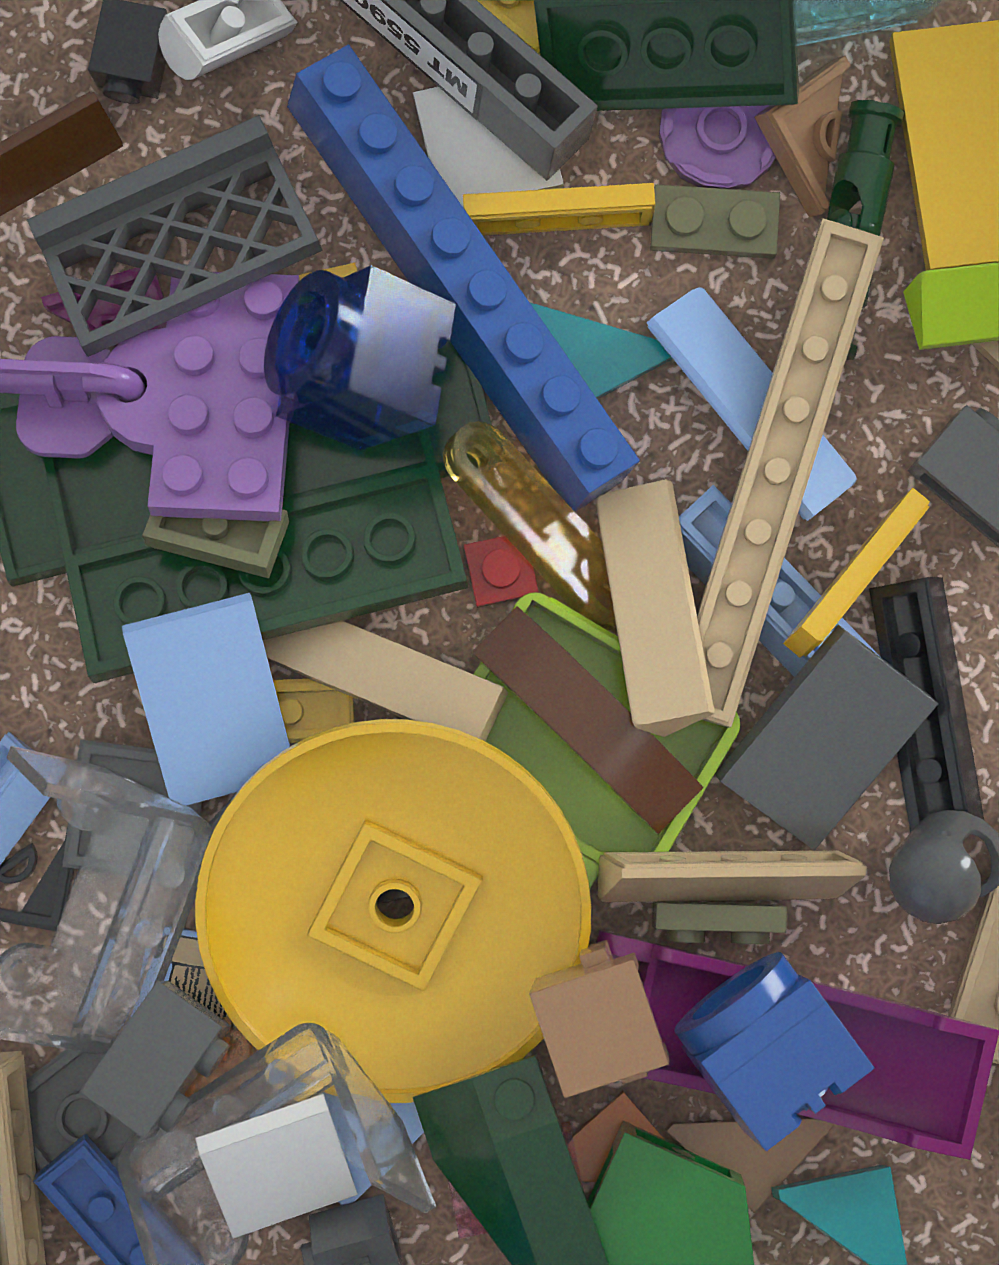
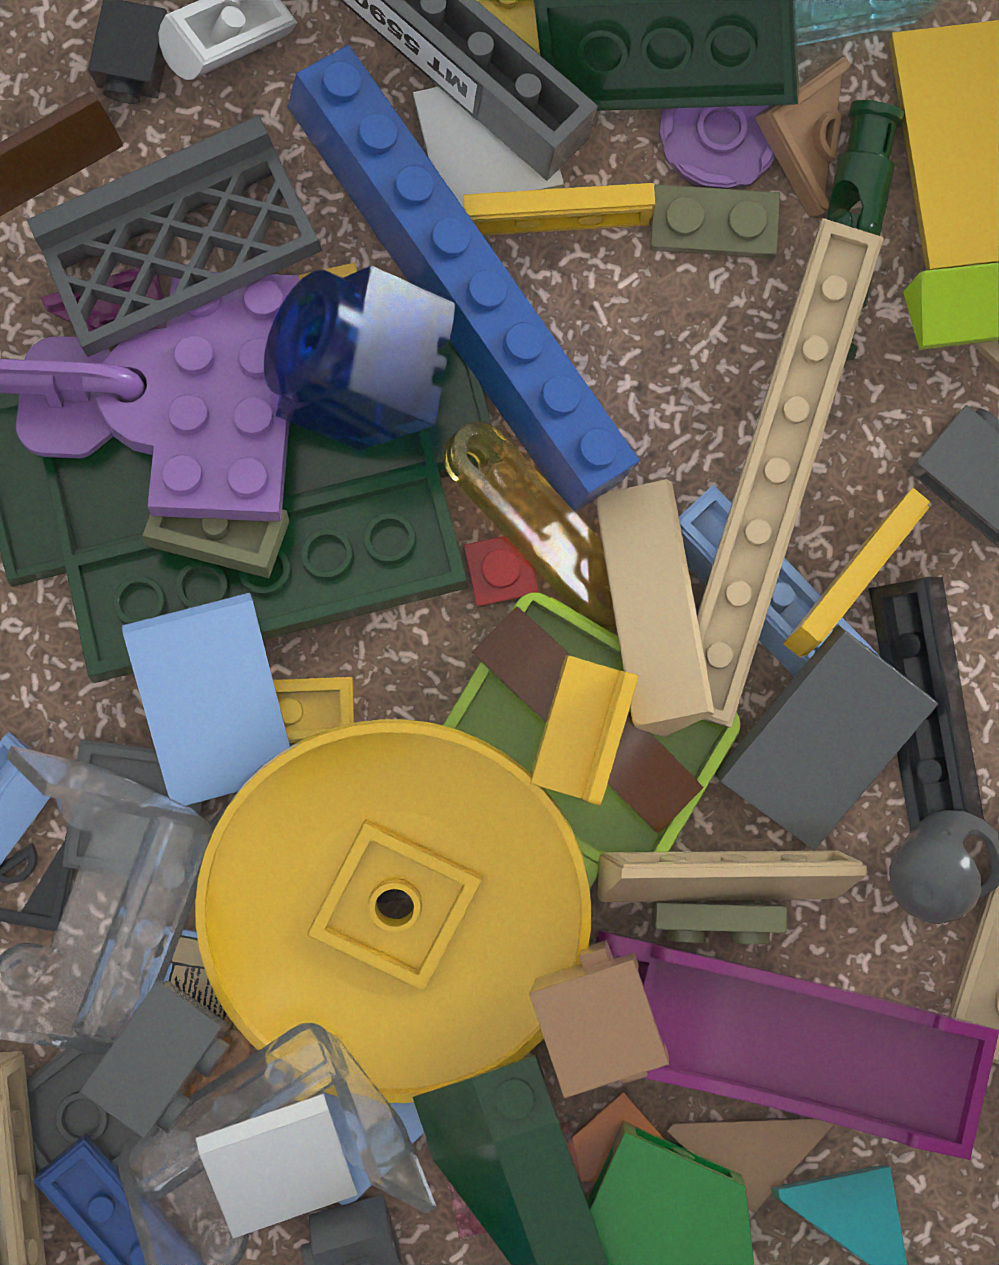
tan tile [263,620,508,742] -> none
teal tile [530,302,673,400] -> none
light blue slope [647,287,857,521] -> none
blue piece [674,952,875,1151] -> none
none -> yellow panel [530,655,639,806]

